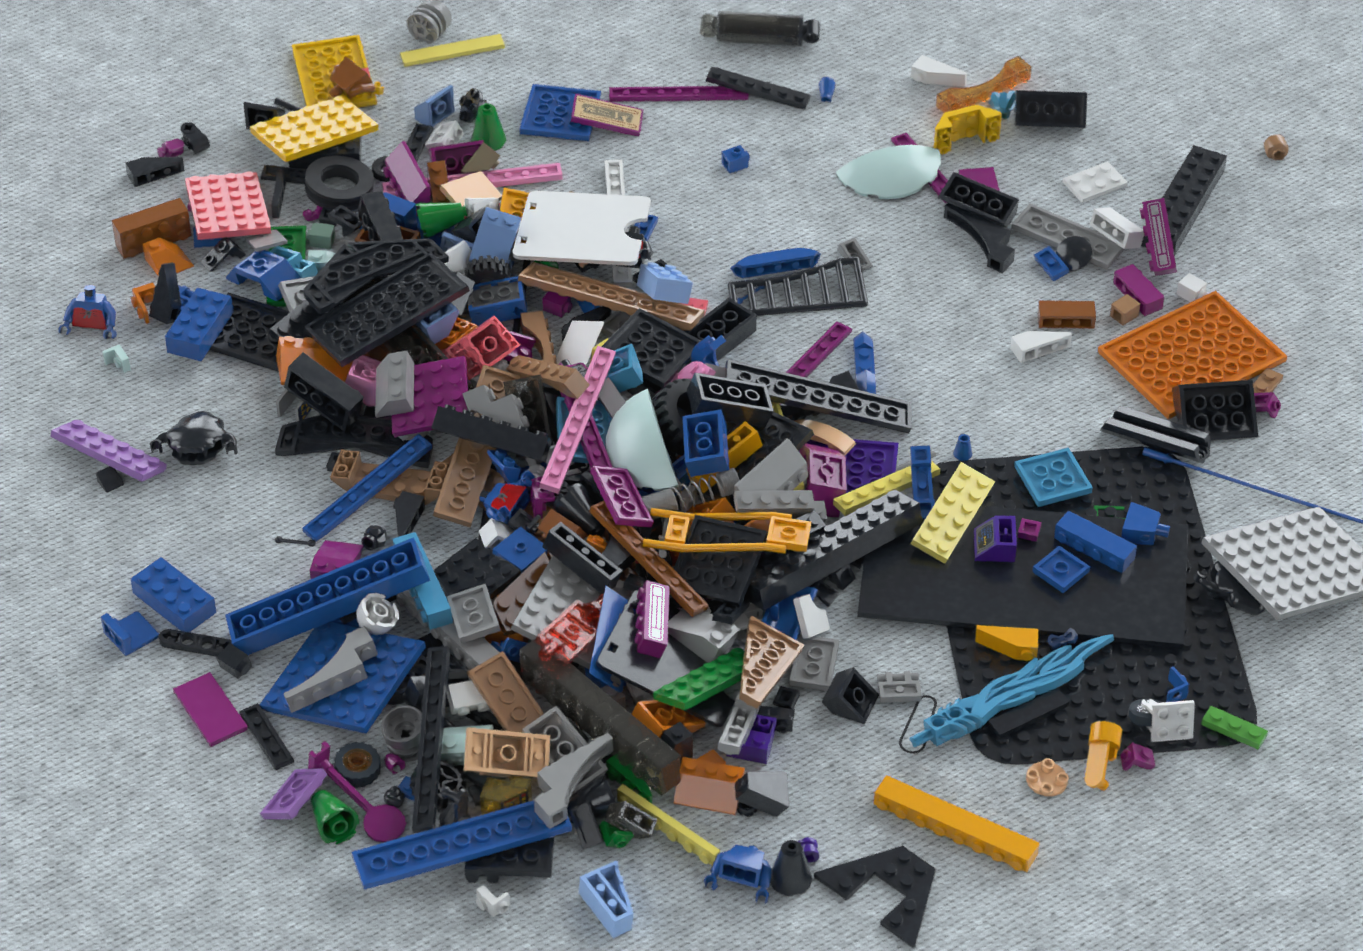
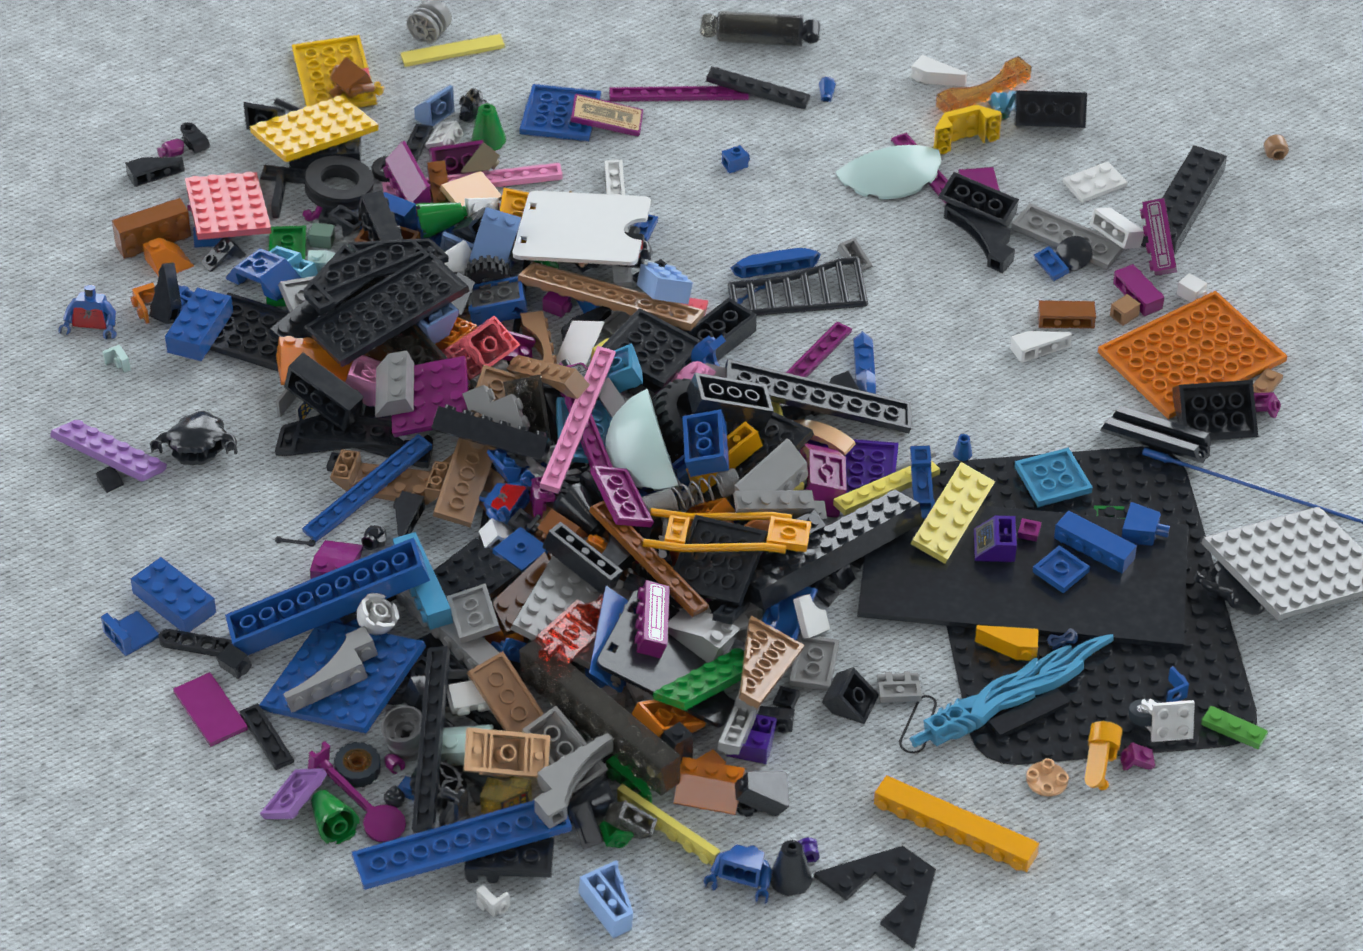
light grey piece [245,229,288,252] -> none

